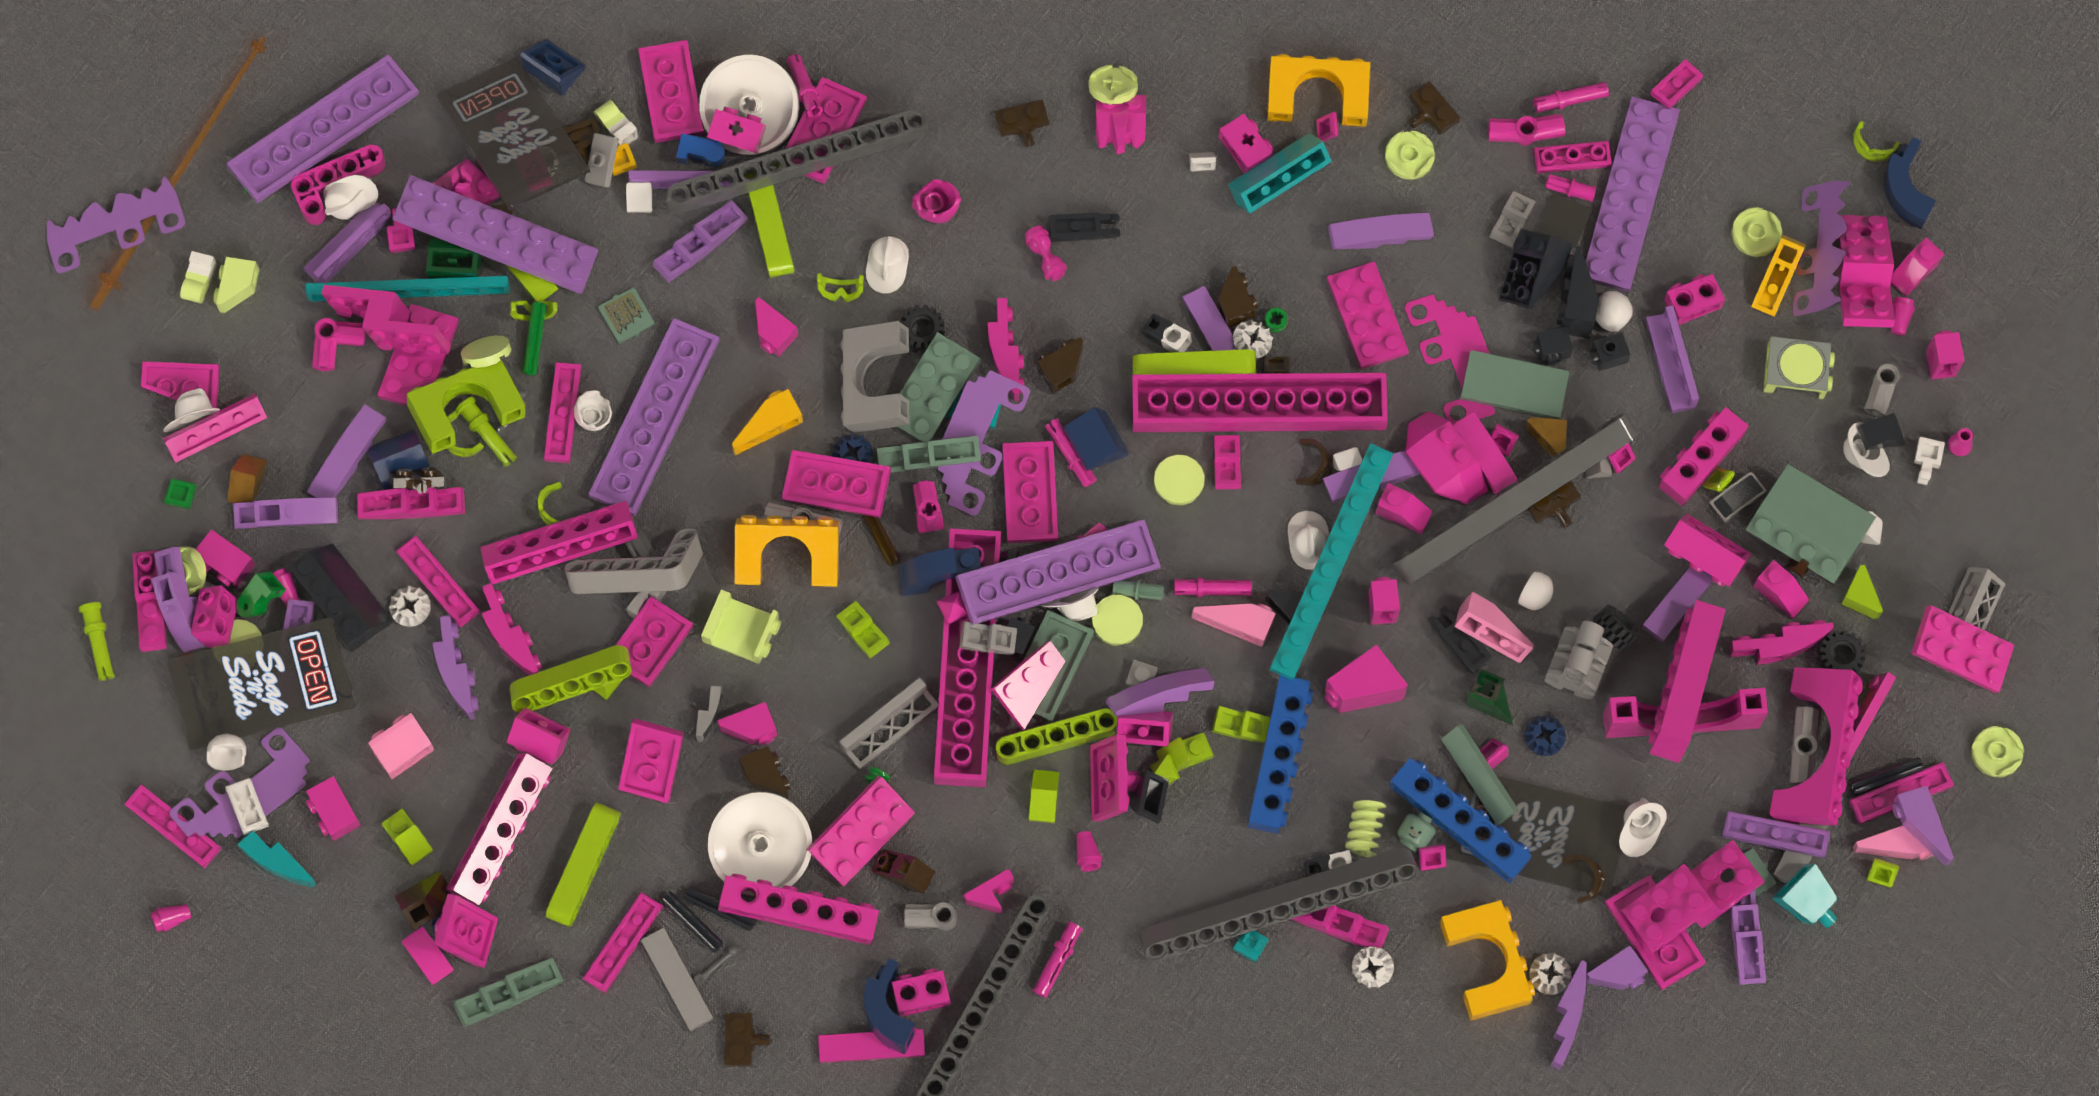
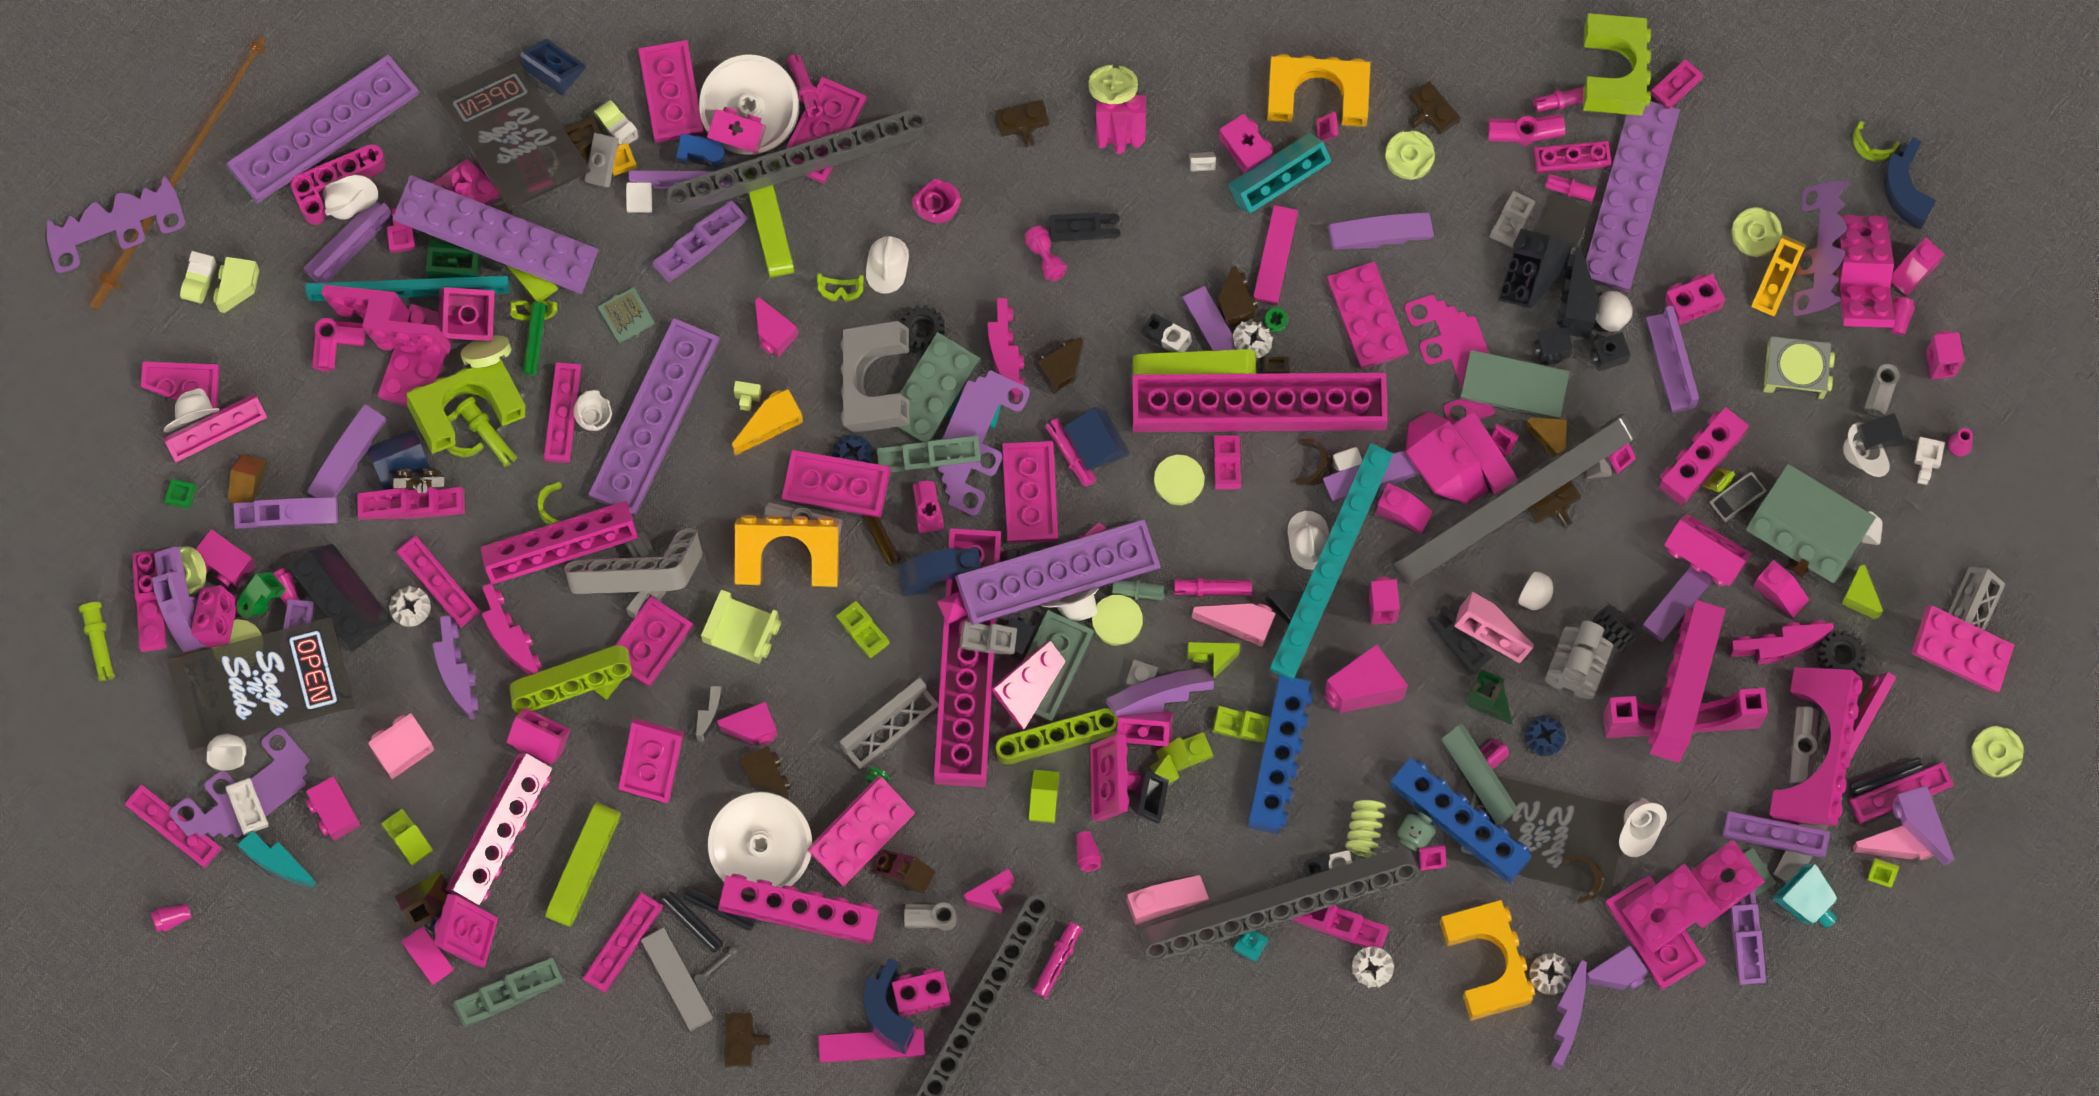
none -> dark pink slope [438,287,494,341]
none -> yellowish green tile [734,381,762,411]
none -> bright pink slope [1127,875,1209,925]
none -> lime slope [1187,642,1240,679]
none -> dark pink tile [1254,205,1298,305]
none -> lime arch [1583,13,1651,116]

